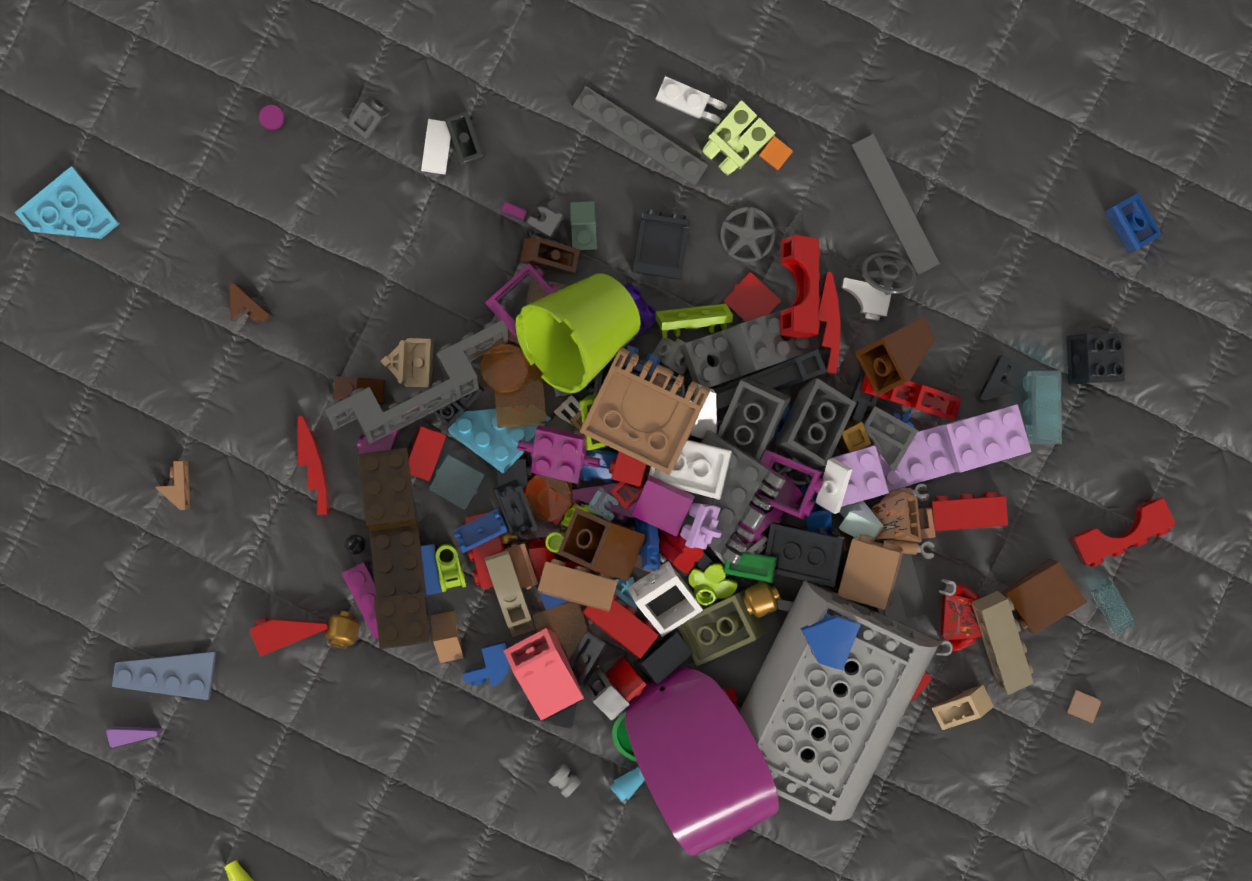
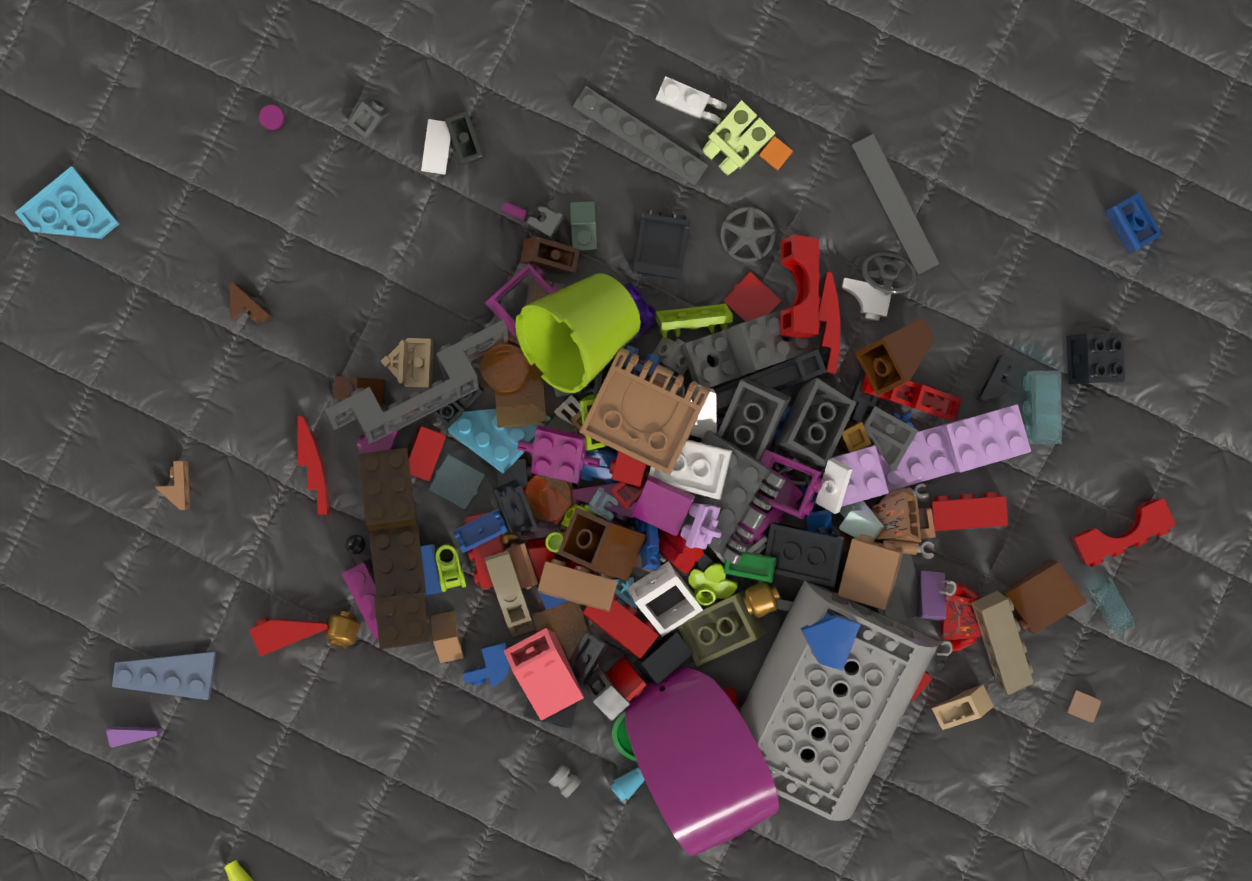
none -> medium lavender slope [918,571,946,621]

